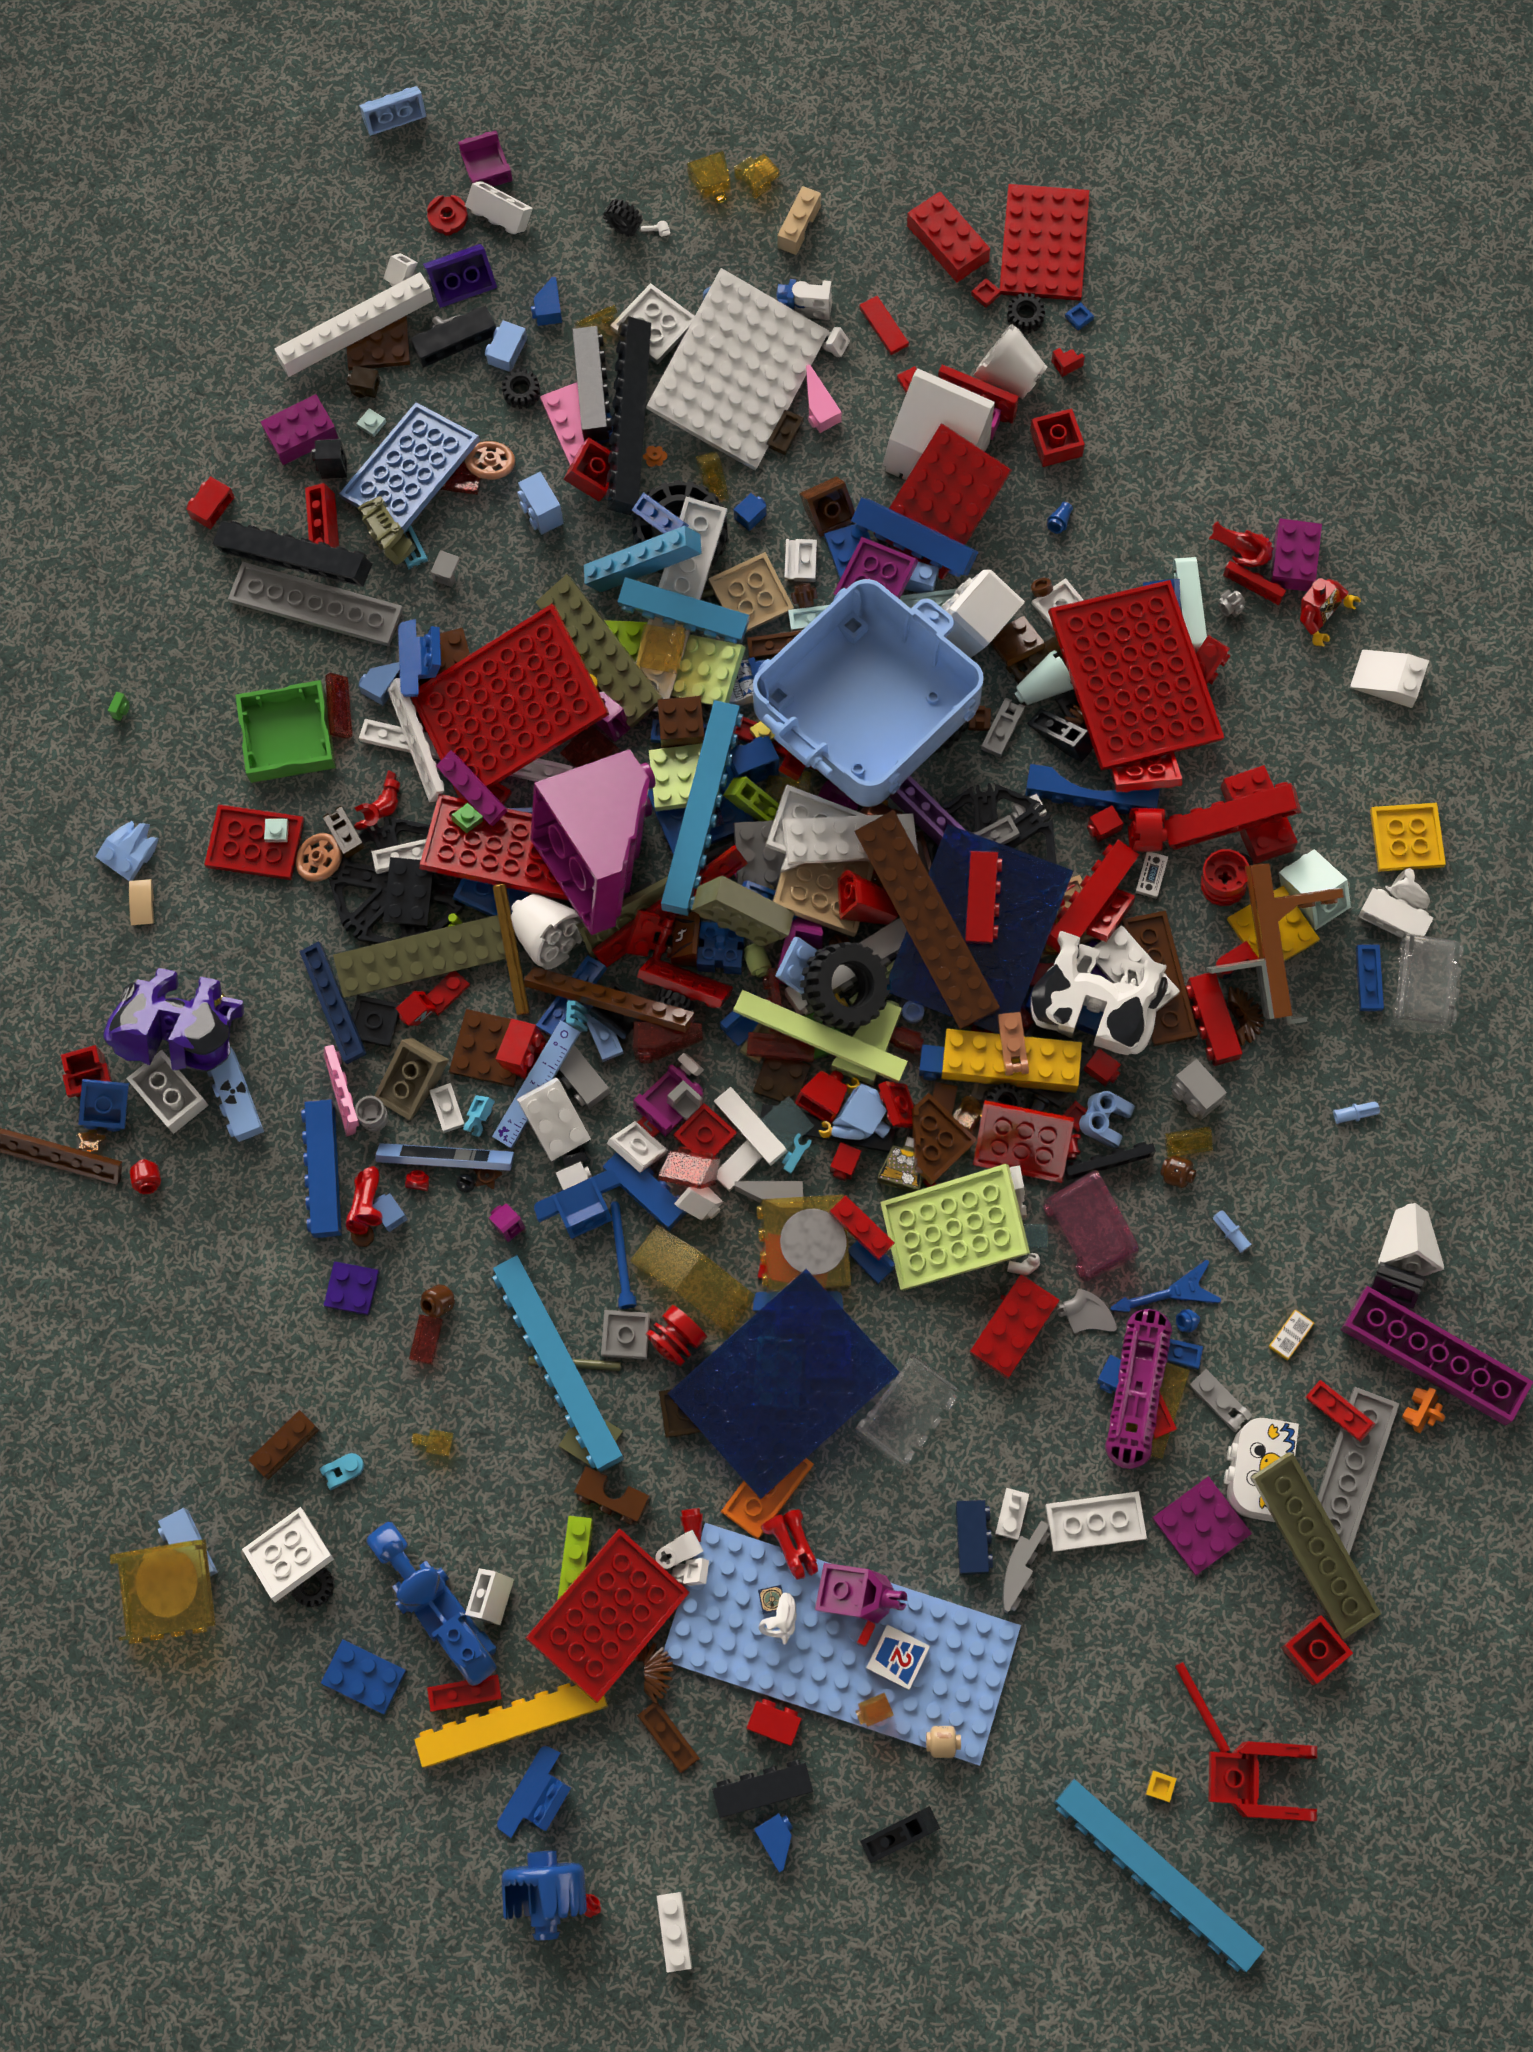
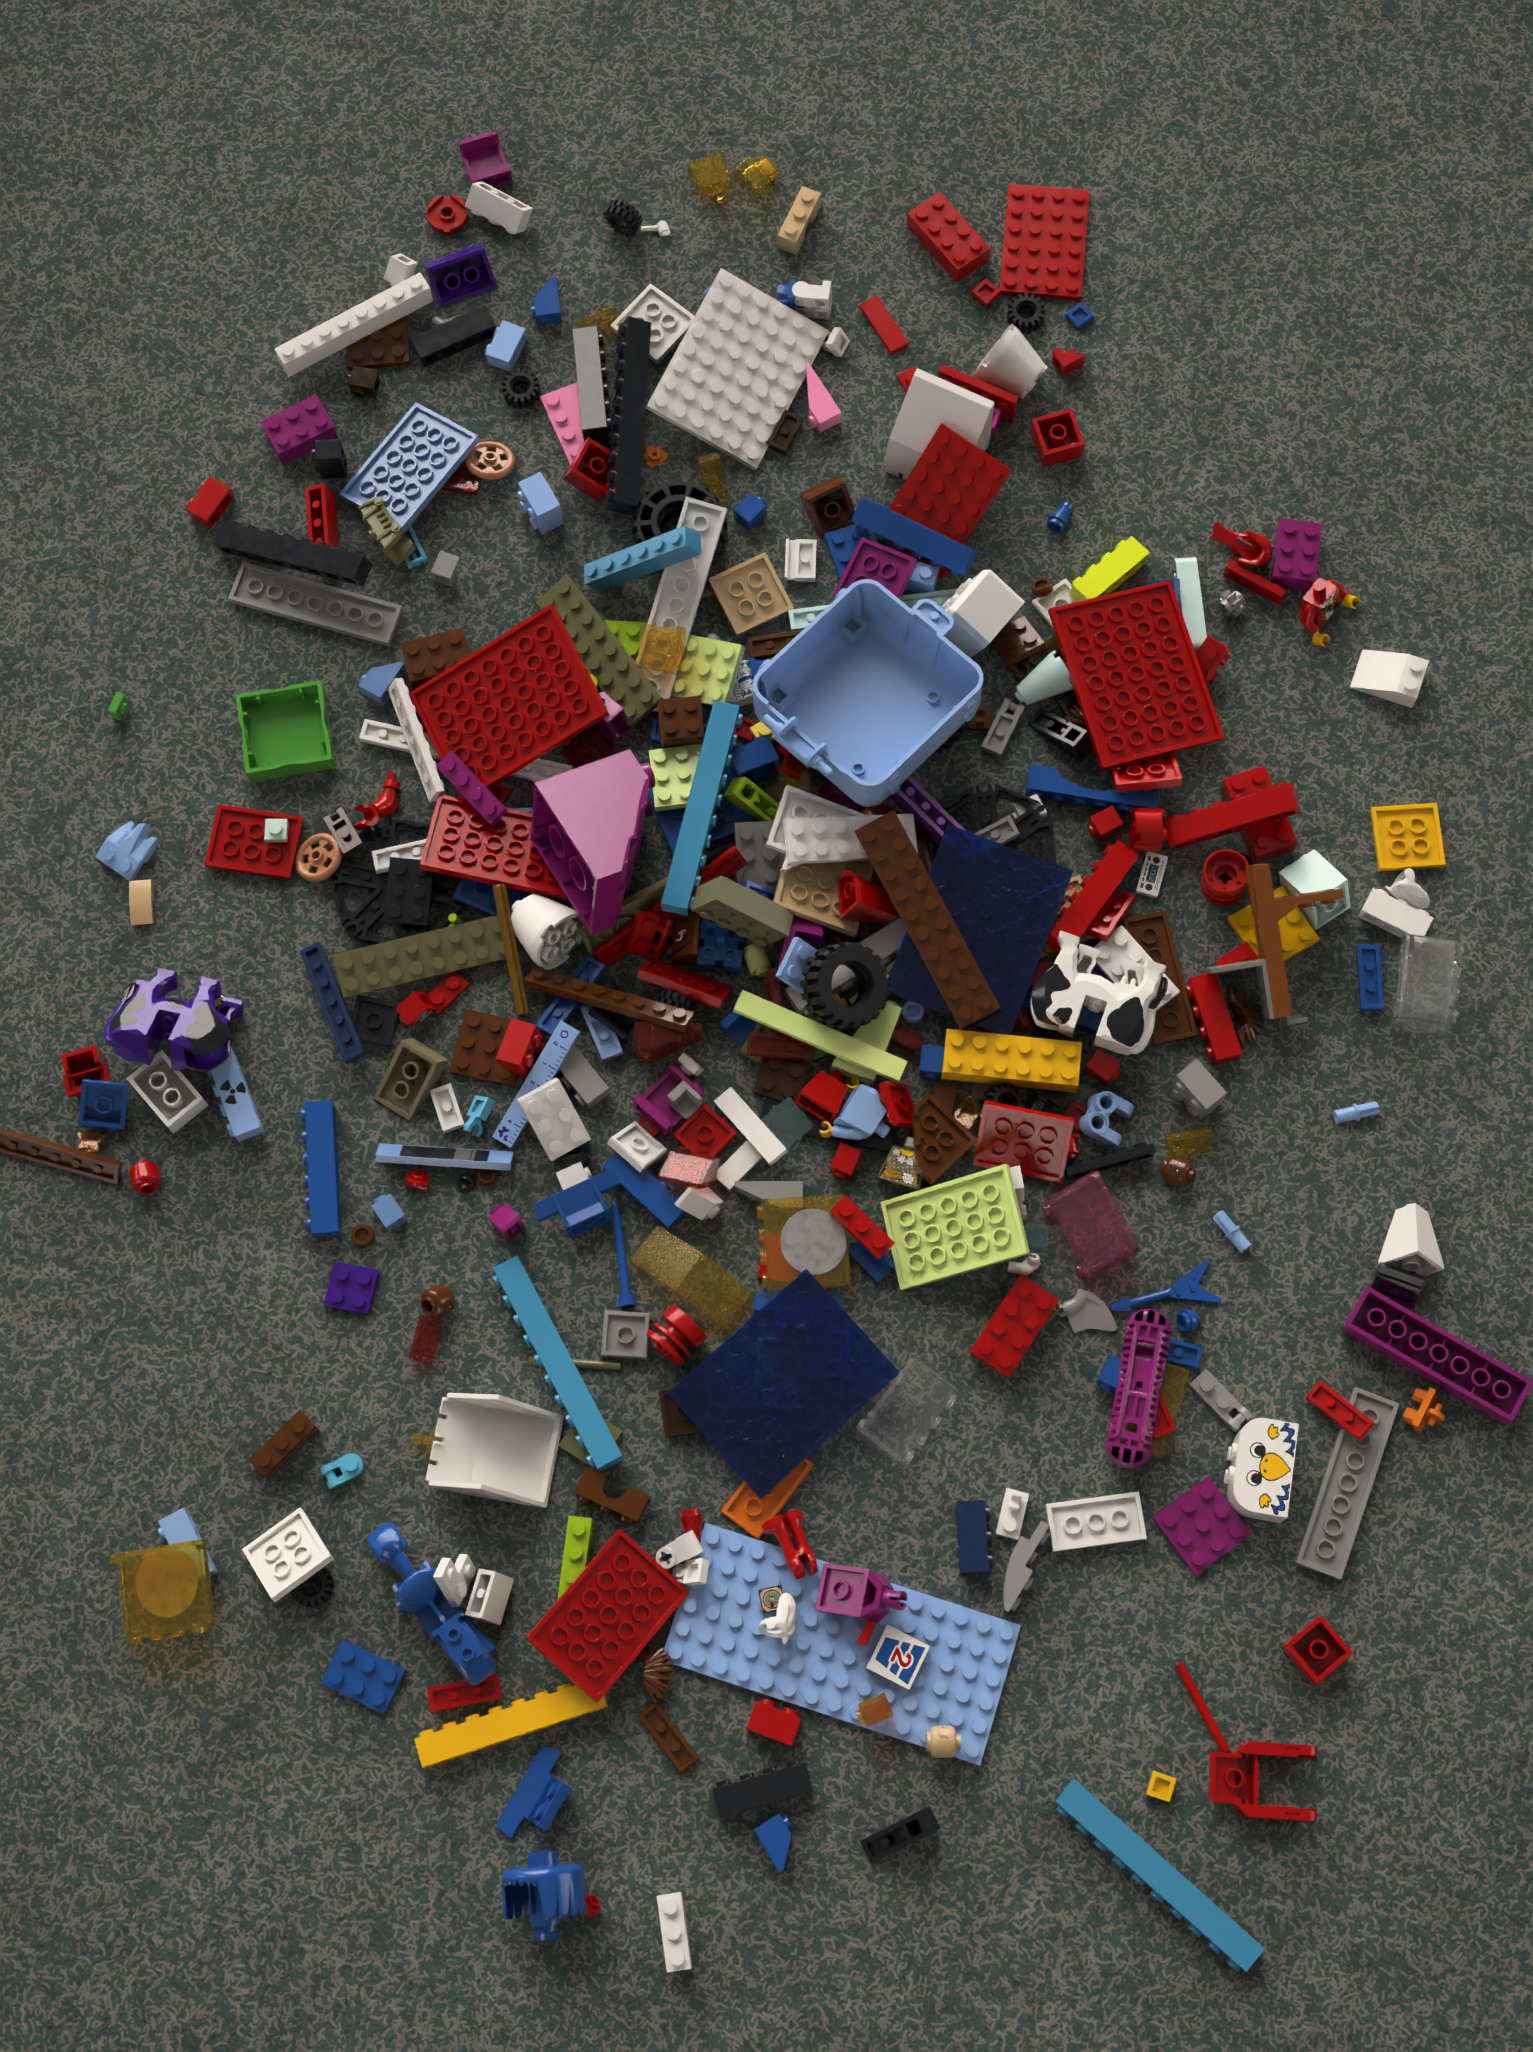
bright pink wing [323,1045,359,1137] -> none
clear red plate [325,673,352,739] -> none
red piece [346,1166,383,1234] -> none
light grey wheel [355,1096,389,1132] -> none
light aqua plate [356,408,386,437] -> none
light blue slope [359,86,426,136] -> none
blue plate [398,619,441,697] -> none
bright green plate [451,803,483,833] -> none
medium azure tile [566,1001,588,1032] -> none
dark azure brick [617,577,750,644] -> none
tile [632,492,689,534] -> none
medium azure plate [782,1133,811,1174] -> none
reddish brown gear [791,583,818,608] -> none
red brick [965,851,1002,944] -> none
nougat plate [998,1012,1029,1076] -> none
olive plate [1251,1452,1381,1640] -> none
white tile [1268,1309,1314,1361] -> none
none -> white windscreen [425,1393,564,1508]
none -> white plate [433,1554,476,1607]
none -> neon yellow brick [1069,536,1150,602]

